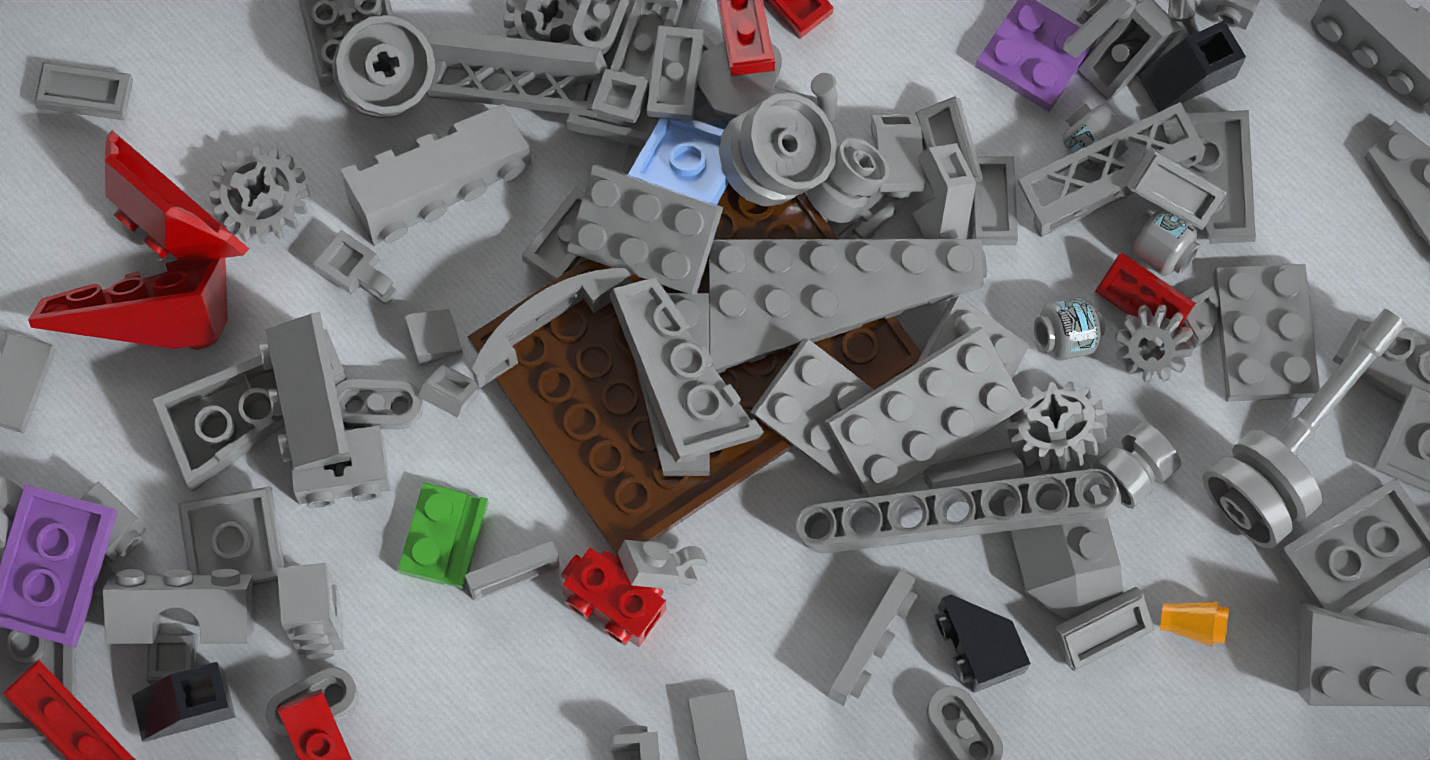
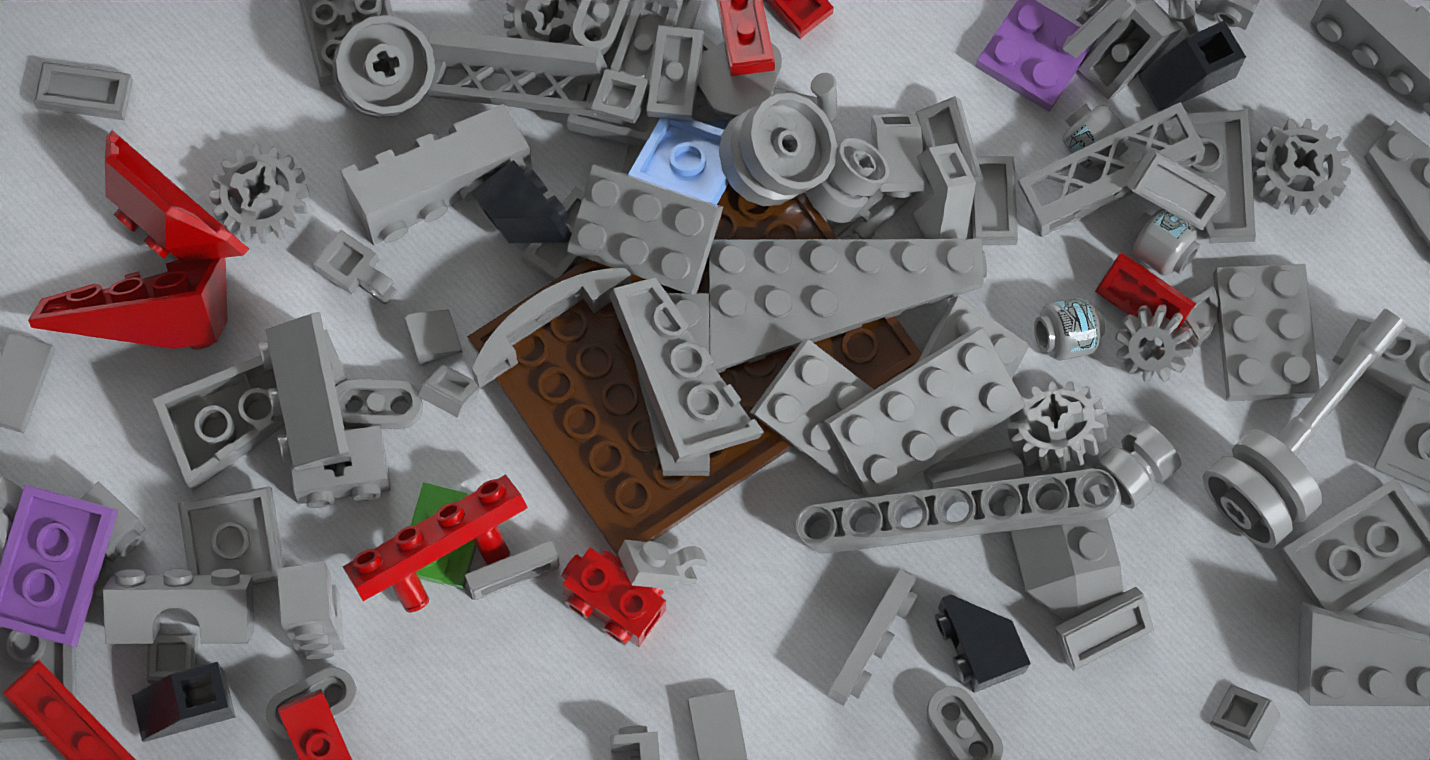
light orange cone [1160,601,1230,647] -> none
none -> red plate [342,474,528,613]
none -> black slope [471,160,572,243]
none -> light grey slope [1210,684,1280,752]
none -> light grey gear [1251,118,1351,215]

